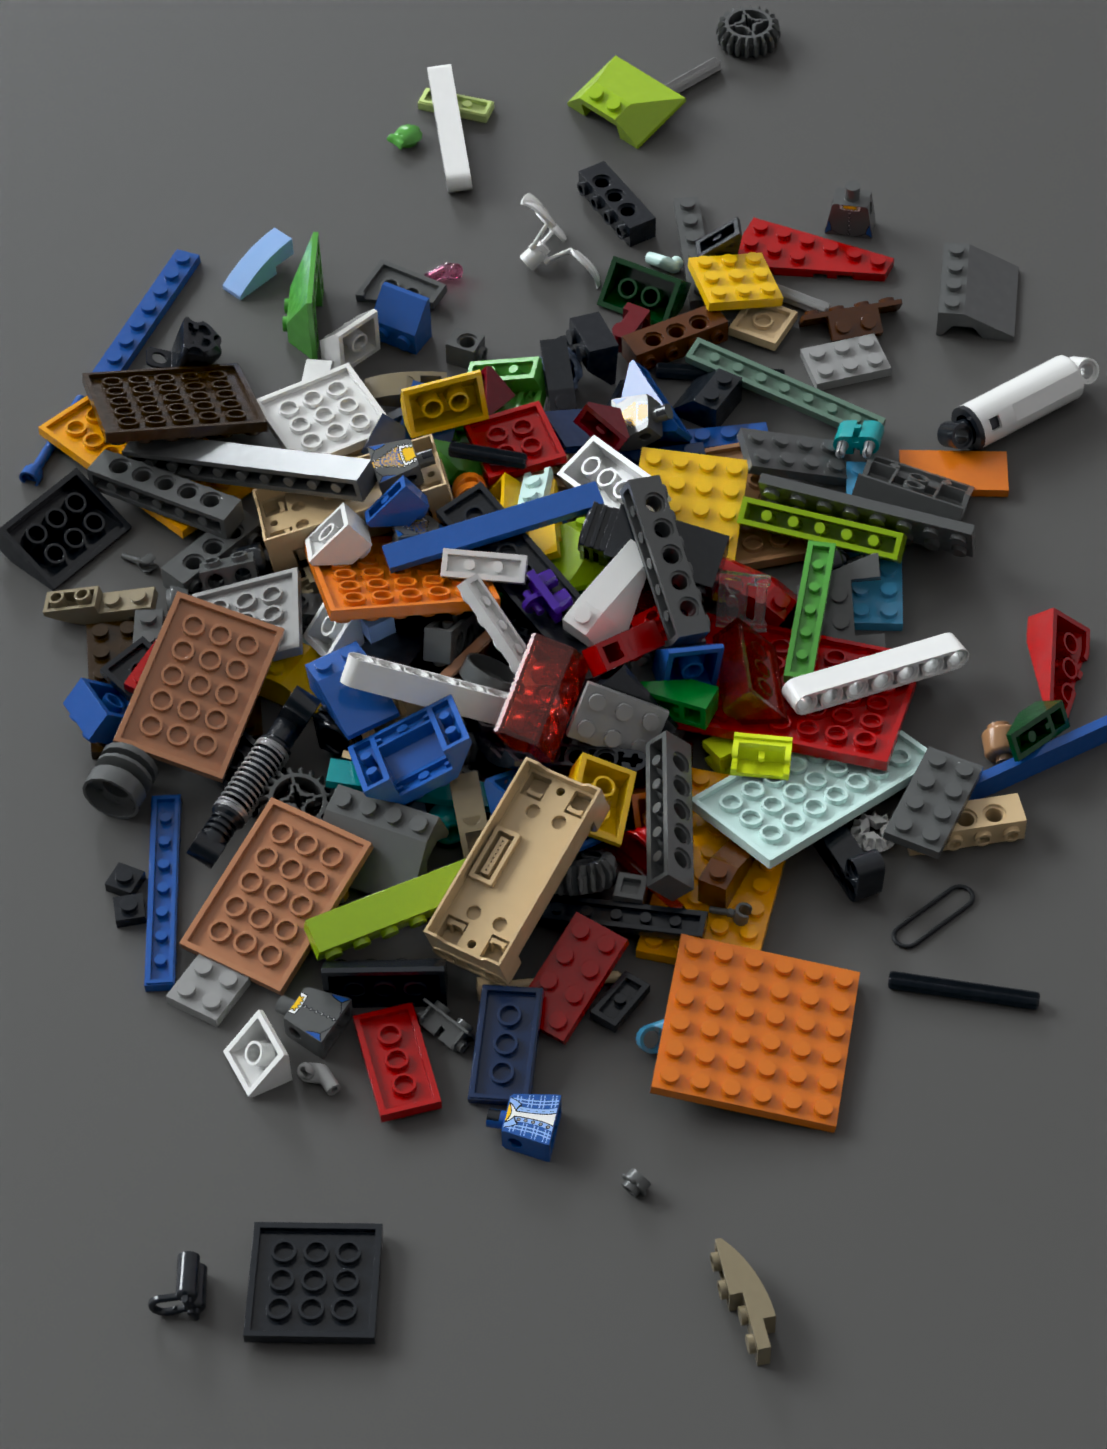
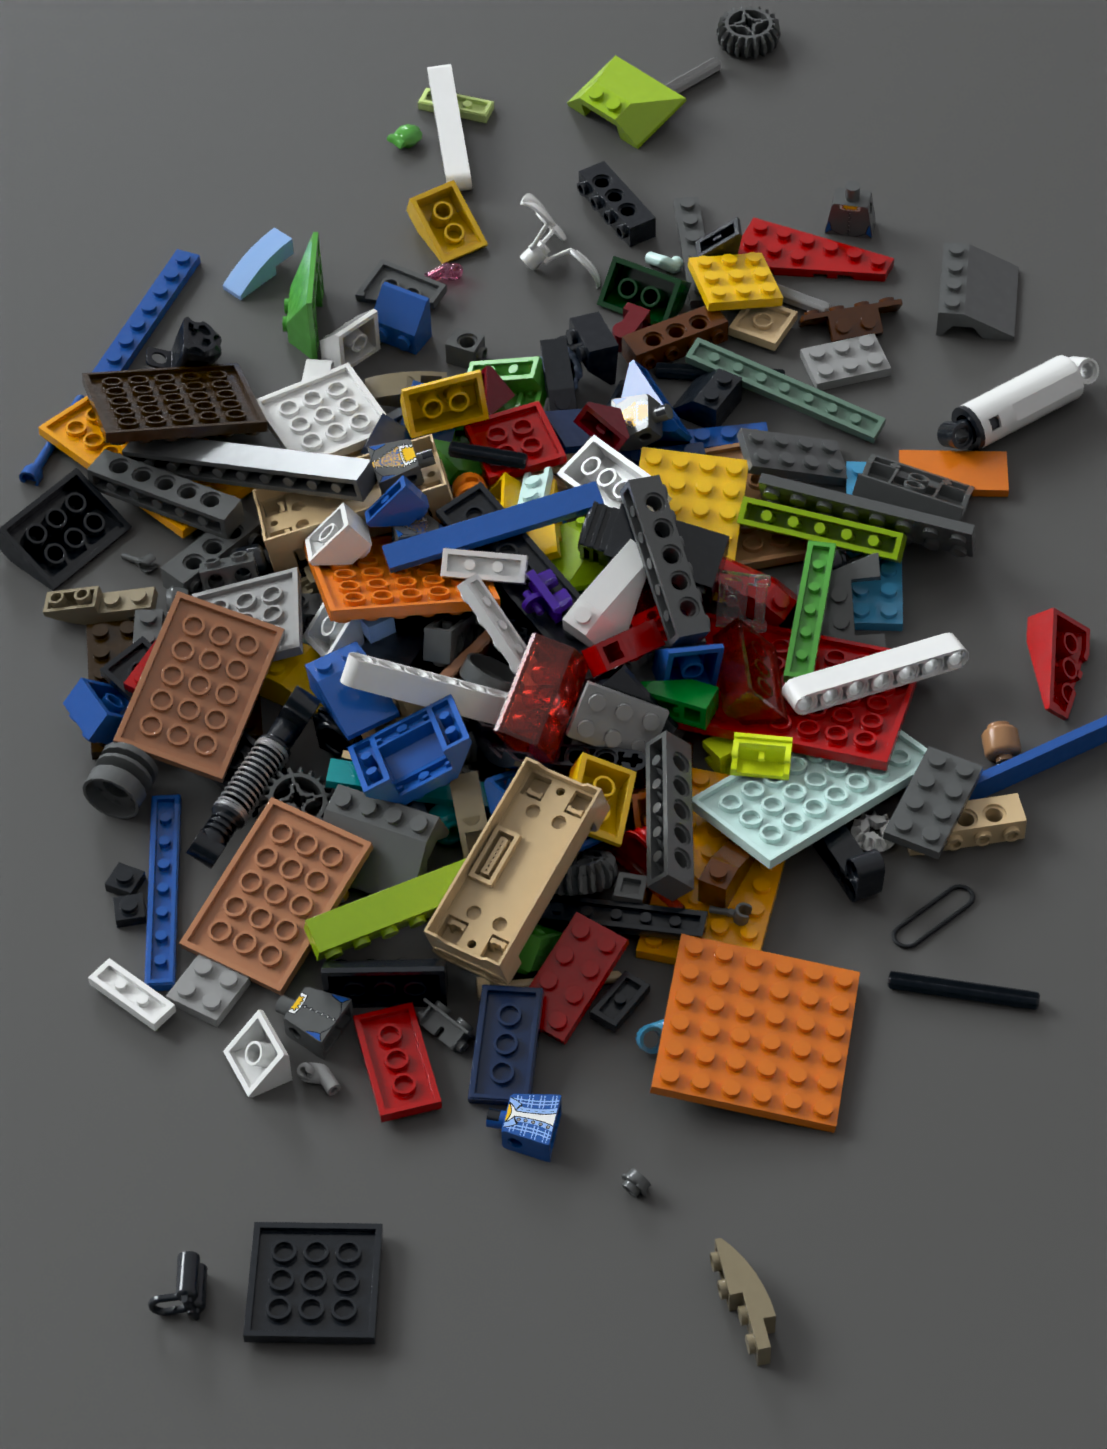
teal piece [833,420,885,459] -> none
dark green slope [1006,700,1071,762] -> none
none -> white plate [88,958,176,1031]
none -> yellow slope [406,180,488,265]
none -> bright green slope [517,924,563,975]

